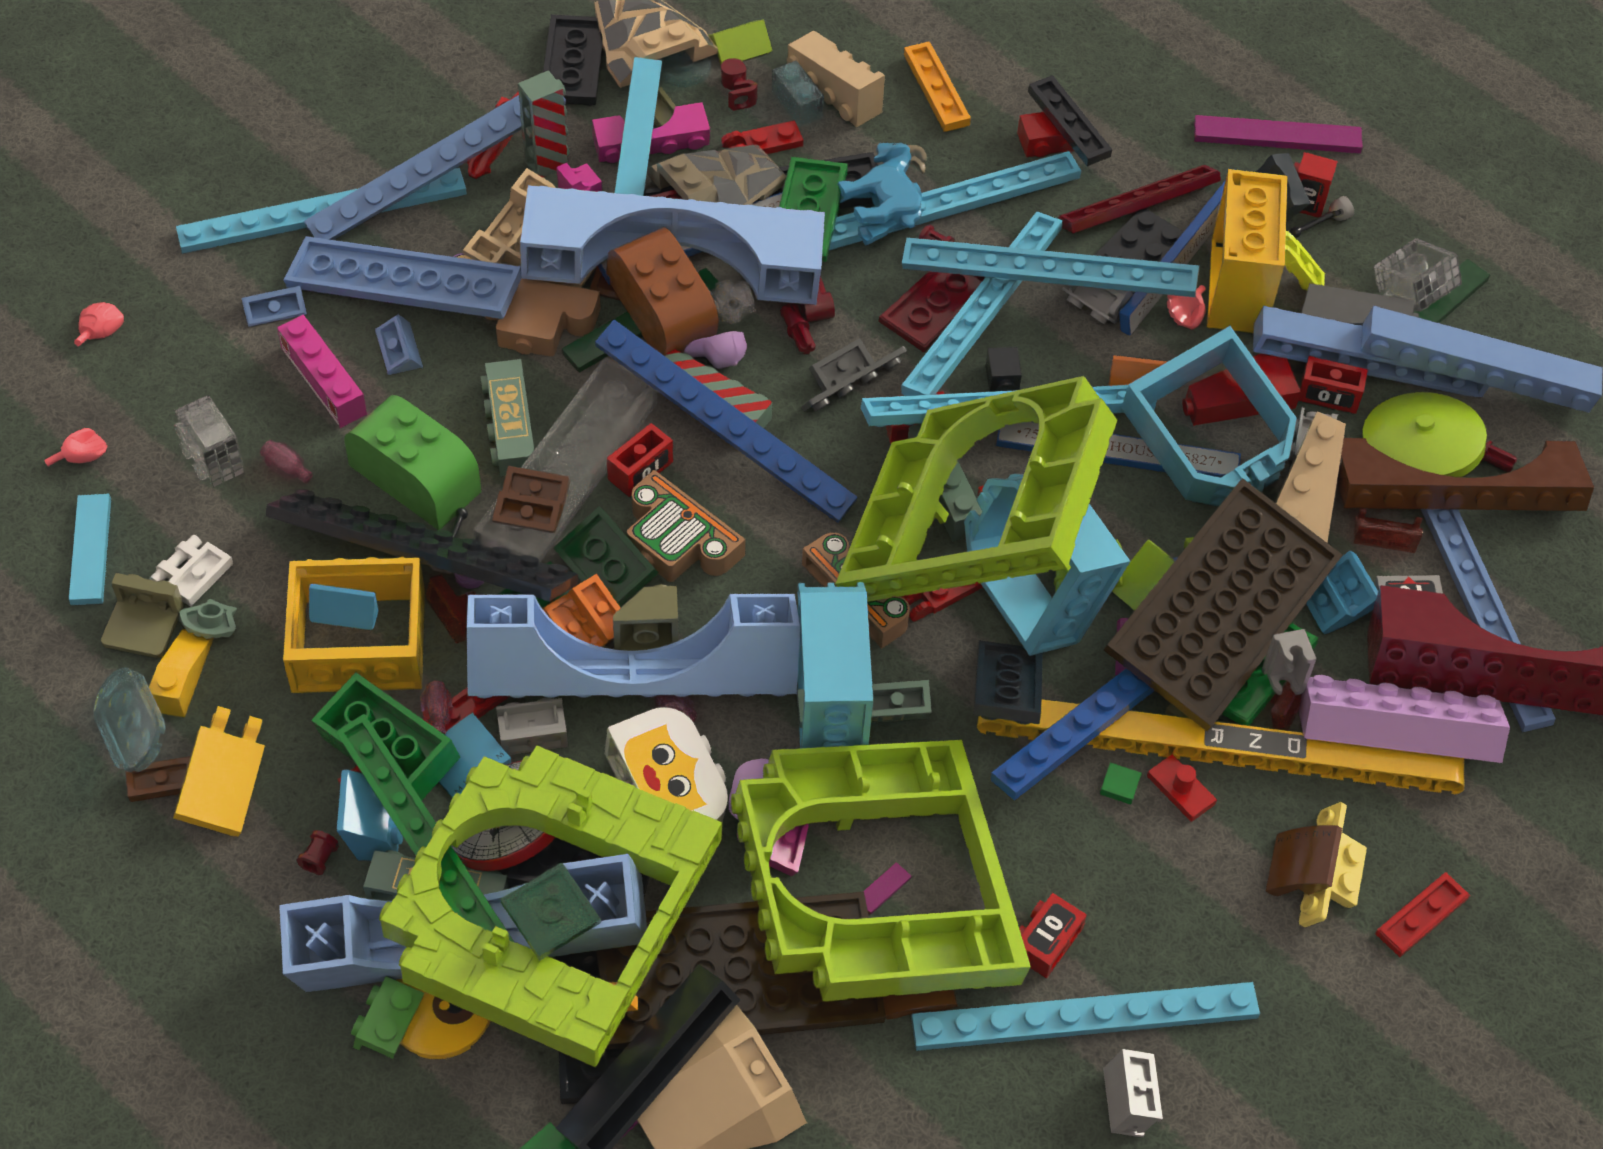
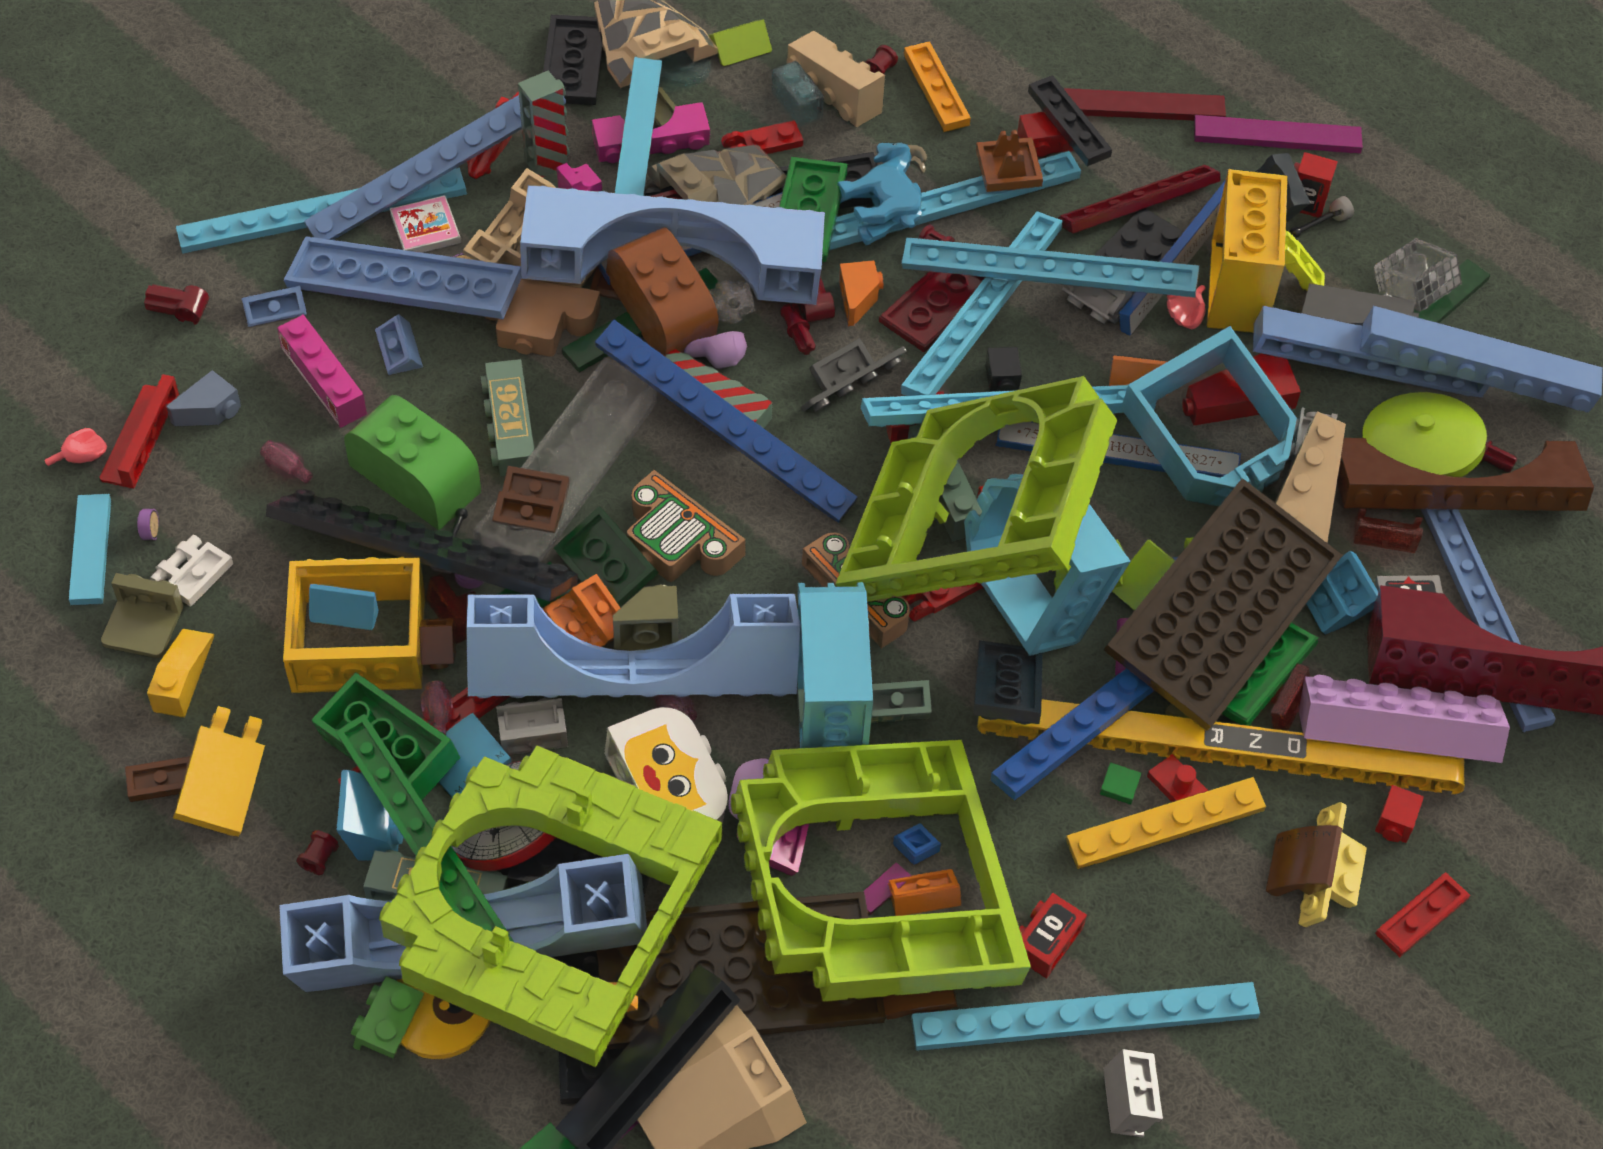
coral piece [74,302,124,346] -> none
clear light blue tile [94,667,165,773] -> none
clear brick [174,395,245,488] -> none
sand green animal [179,599,237,639] -> none
clear green tile [501,863,601,961] -> none
red brick [607,423,673,497] -> none
dark red leg [721,58,758,111] -> none
light grey hinge [1262,629,1316,695] -> none
red brick [1298,356,1368,414] -> none
none -> red panel [99,374,179,489]
none -> medium lavender tile [137,509,159,540]
none -> dark red piece [144,284,209,325]
none -> sand blue slope [166,370,241,426]
none -> tile [390,195,461,253]
none -> reddish brown brick [419,618,456,669]
none -> orange slope [839,260,883,326]
none -> dark red bush [865,45,898,75]
none -> orange slope [888,869,961,916]
none -> blue tile [893,823,941,865]
none -> dark orange plate [976,130,1043,192]
none -> dark red tile [1064,88,1226,121]
none -> yellow plate [1066,777,1266,869]
none -> red brick [1375,785,1424,843]

